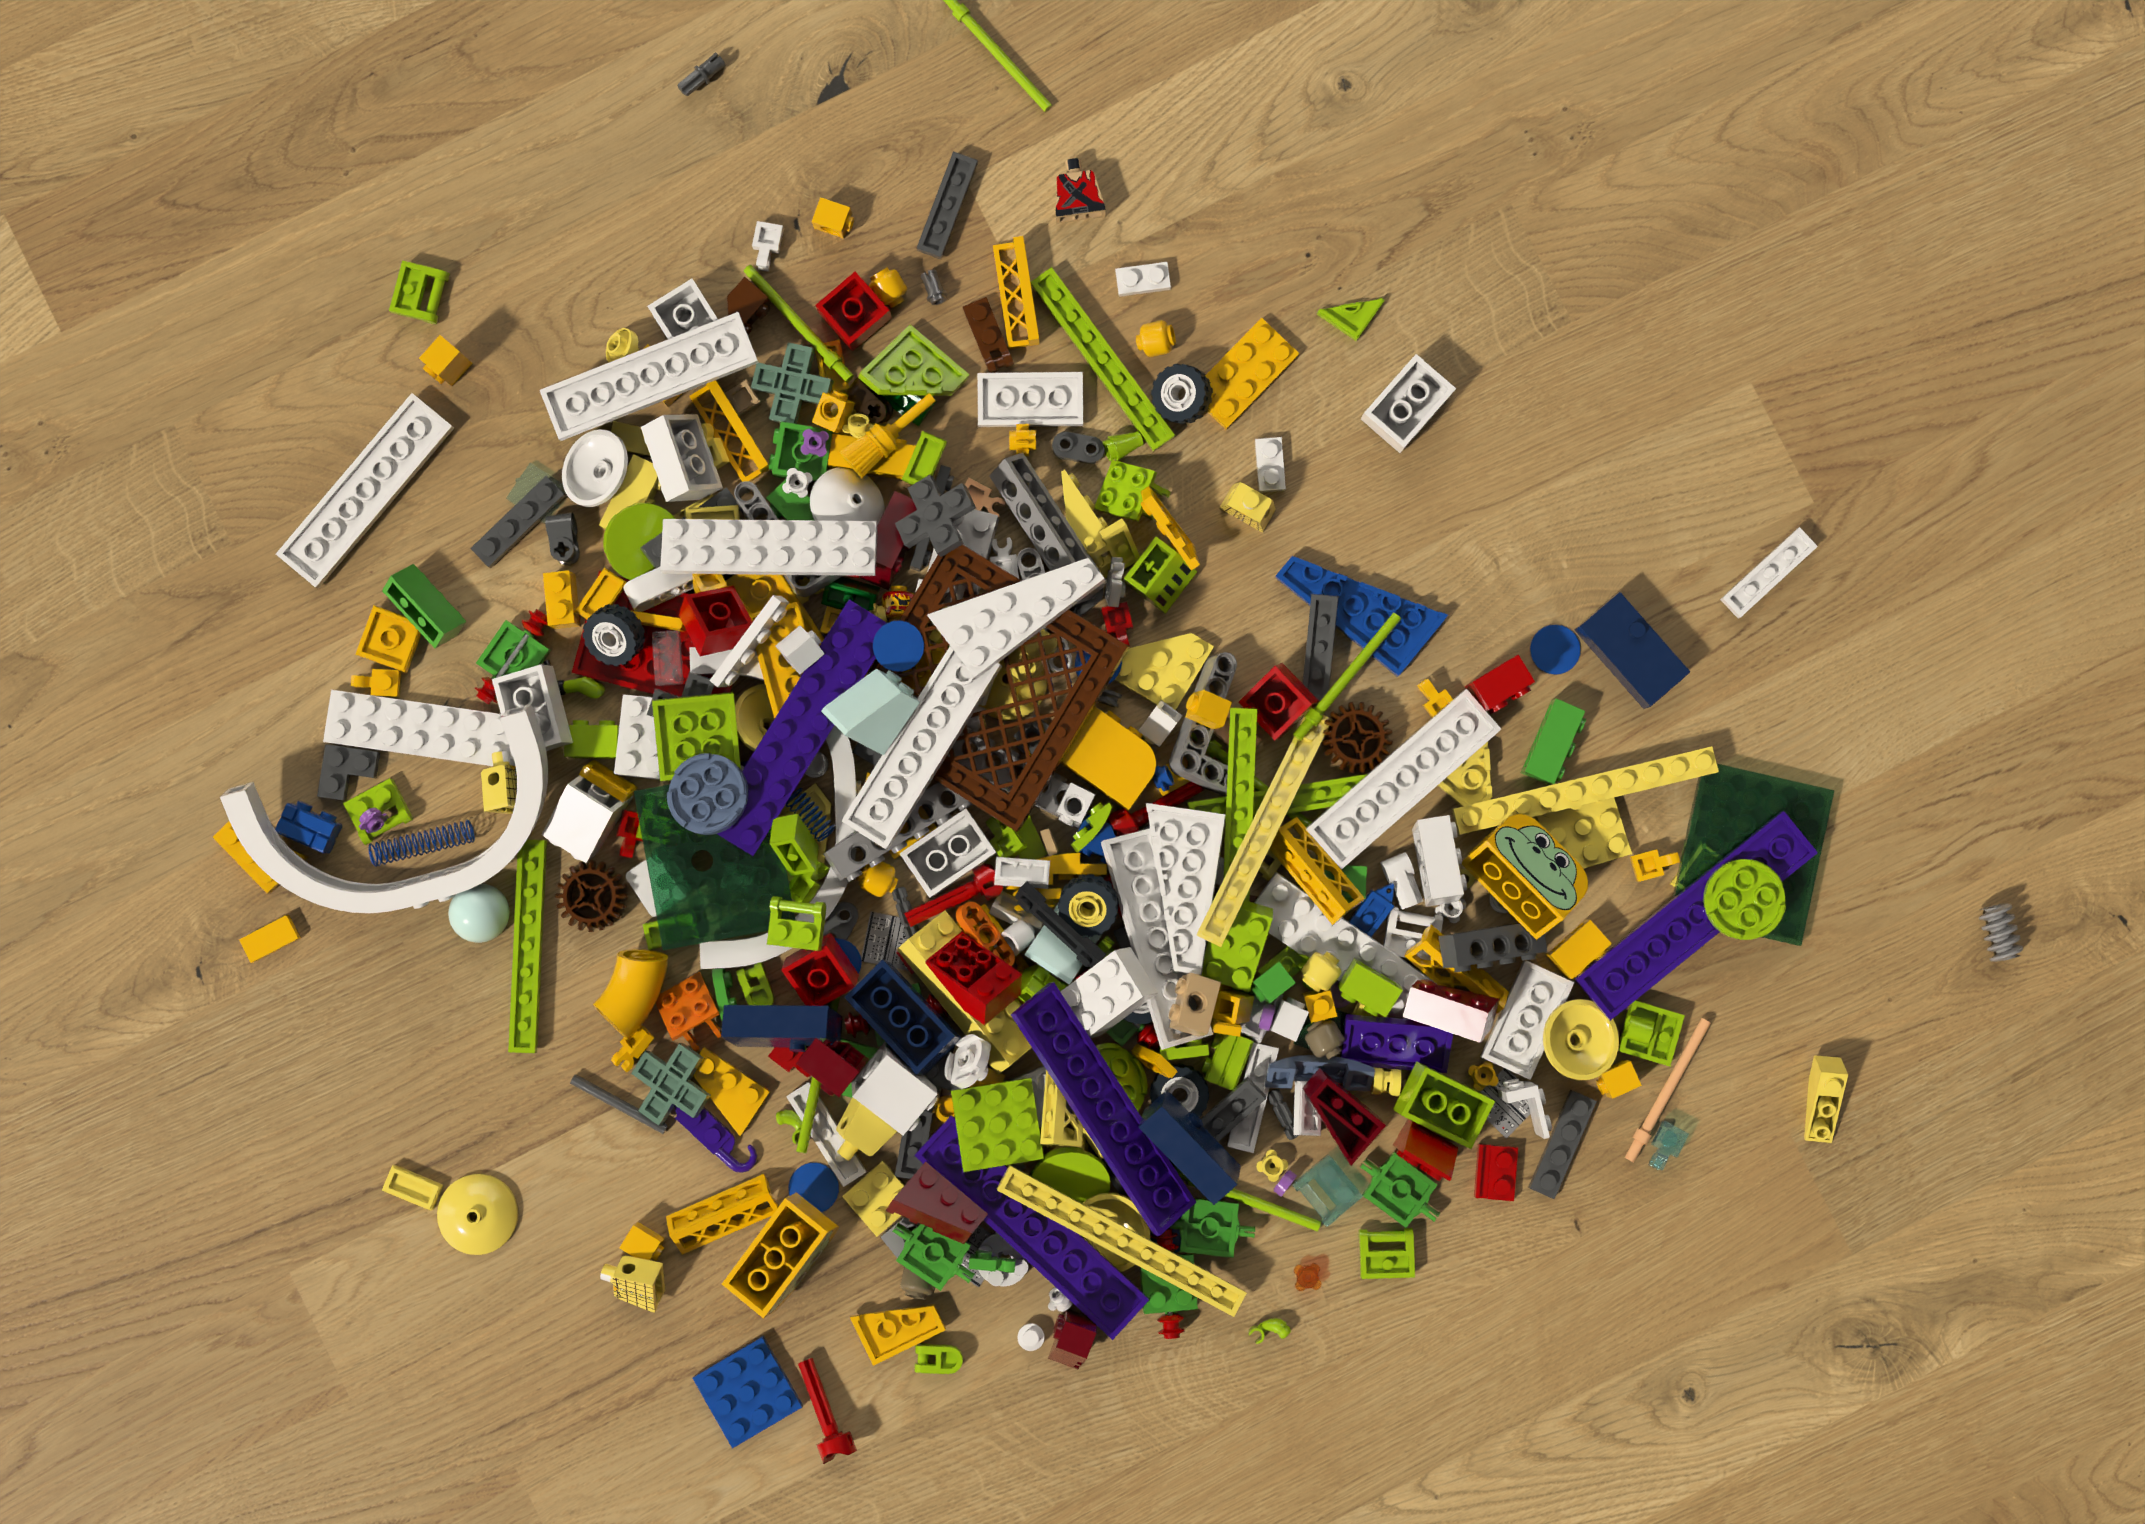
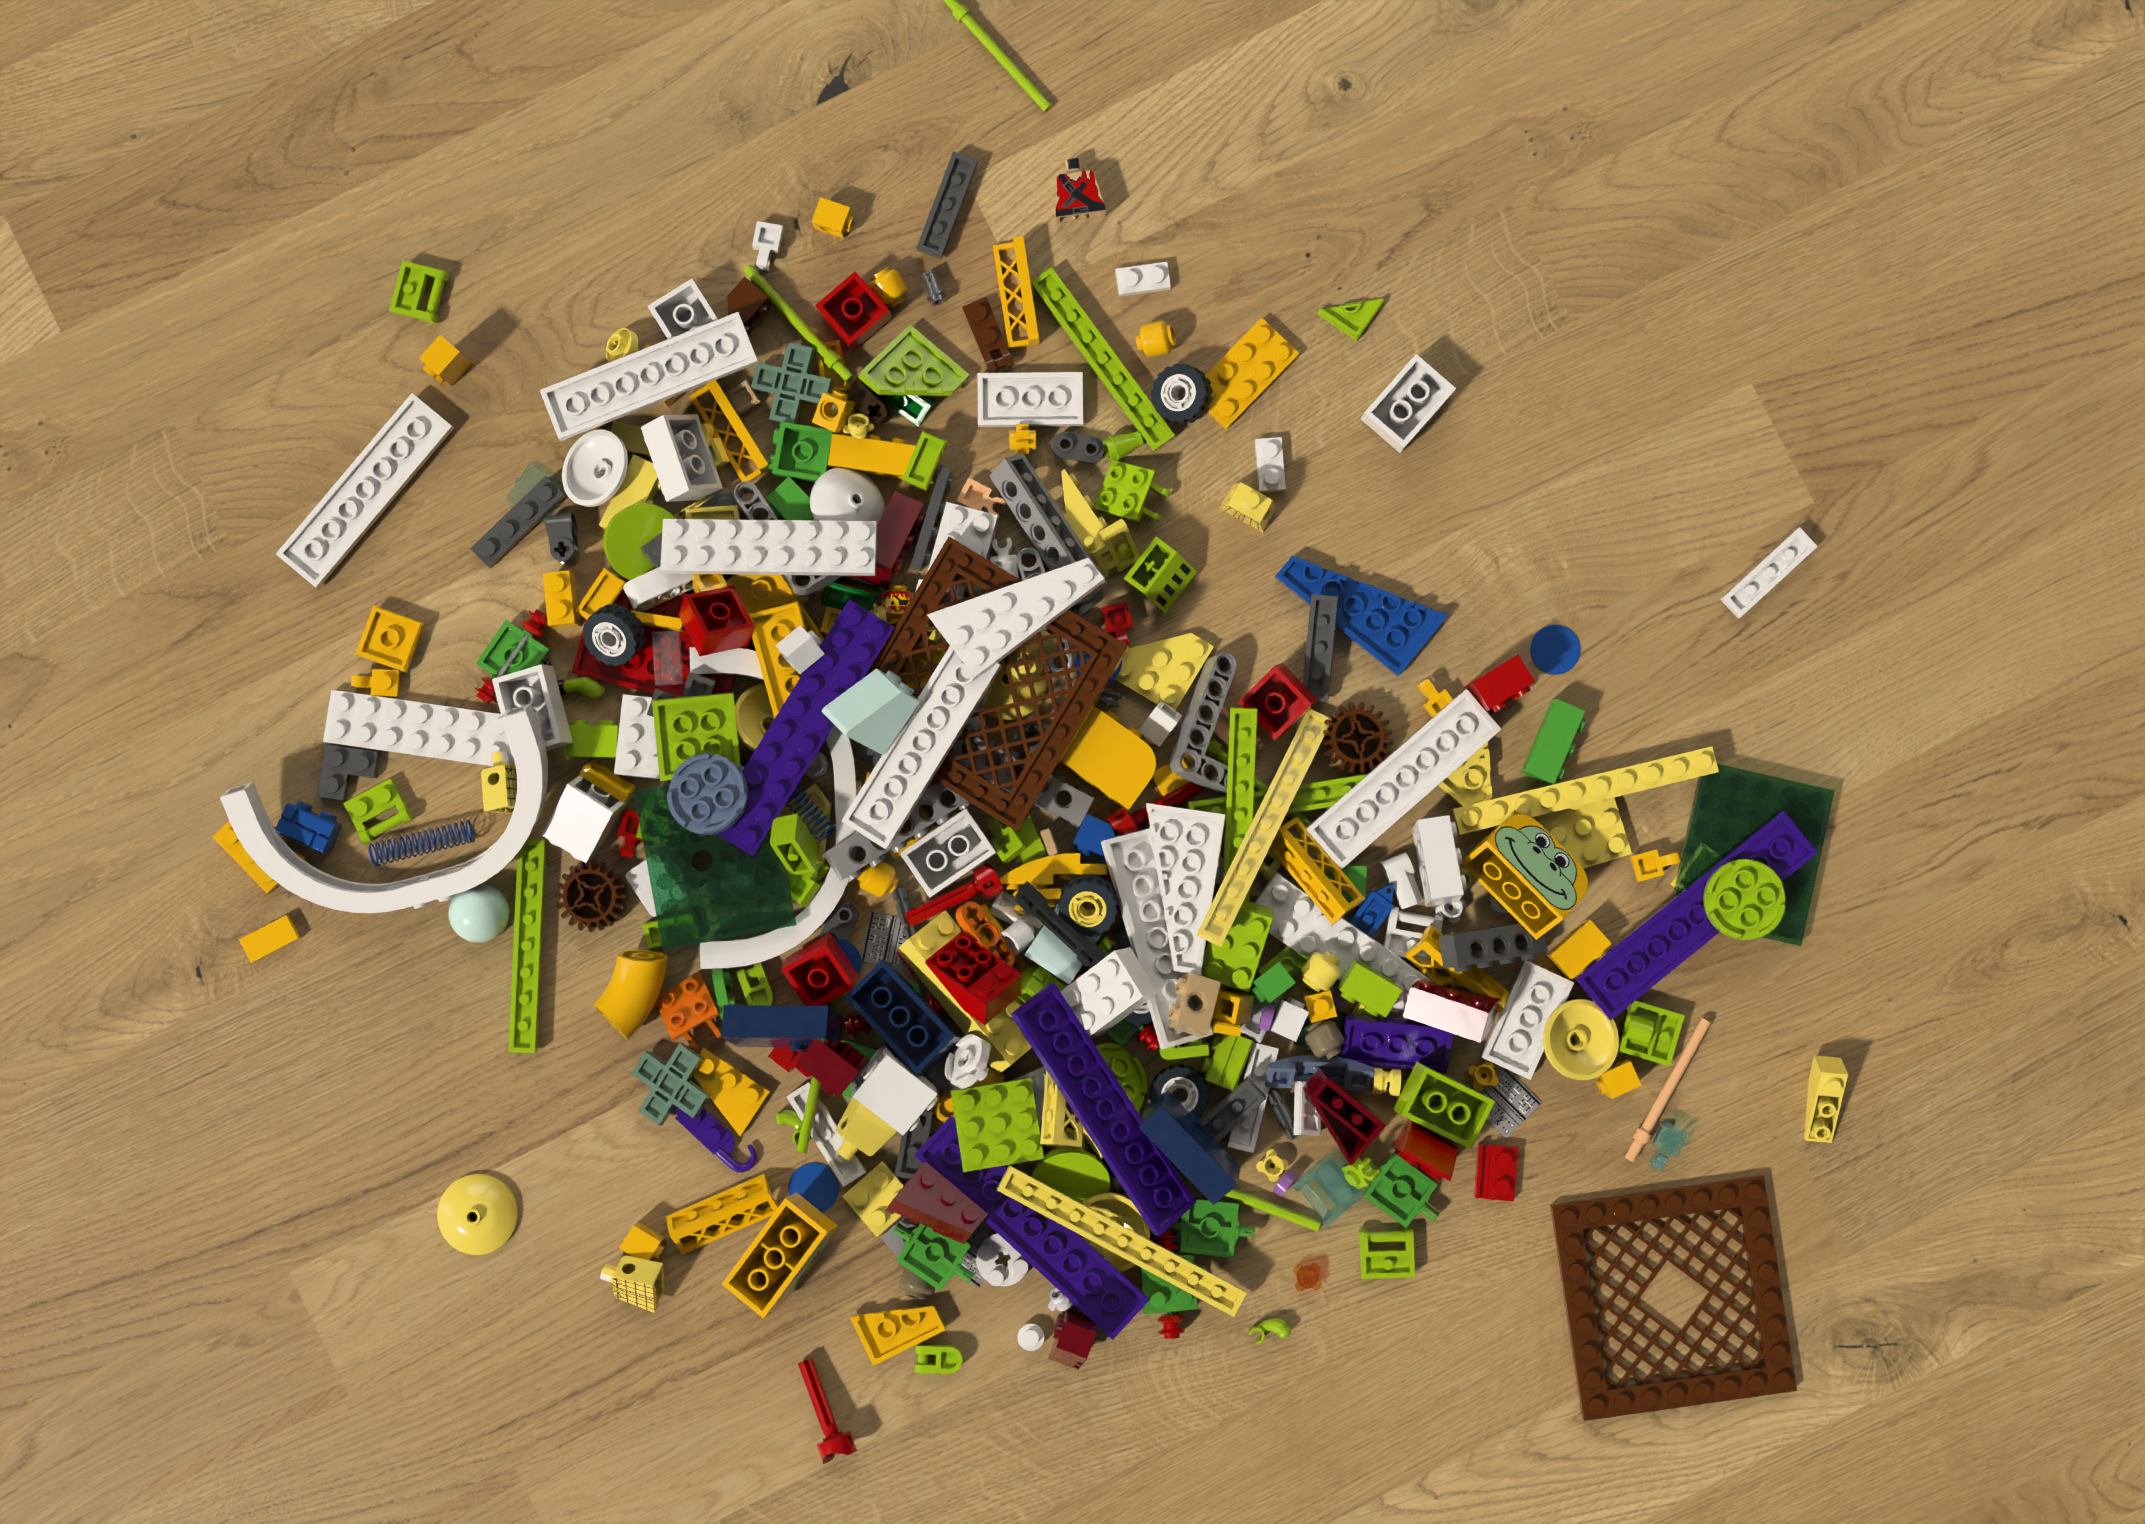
medium lavender plate [359,808,388,833] -> none
bright green brick [382,564,466,649] -> none
light yellow tile [382,1165,443,1211] -> none
dark grey bar [570,1074,668,1134] -> none
yellow plate [611,1025,654,1072] -> none
dark grey axle [677,52,726,96] -> none
blue plate [692,1336,803,1449] -> none
white plate [710,595,789,687] -> none
lime plate [767,896,826,951] -> none
white plate [782,468,812,498] -> none
medium lavender plate [801,429,829,457] -> none
yellow piece [839,393,936,479] -> none
blue sticker [873,621,924,672] -> none
dark grey plate [895,475,976,557] -> none
bright green plate [969,1250,1016,1273] -> none
white plate [994,857,1050,889] -> none
white brick [1055,783,1095,827] -> none
lime slope [1071,802,1112,852] -> none
white plate [1104,557,1125,607] -> none
yellow tile [1131,1044,1178,1078] -> none
yellow wing [1140,486,1200,571] -> none
blue plate [1152,765,1174,791] -> none
yellow brick [1185,690,1232,729] -> none
lime bar [1293,613,1401,741] -> none
white bracket [1497,1079,1552,1139] -> none
dark grey plate [1528,1090,1597,1199] -> none
dark blue brick [1574,592,1690,709] -> none
light grey piece [1979,903,2023,962] -> none
none -> lime plate [1340,1158,1380,1190]
none -> reddish brown plate [1550,1175,1797,1421]

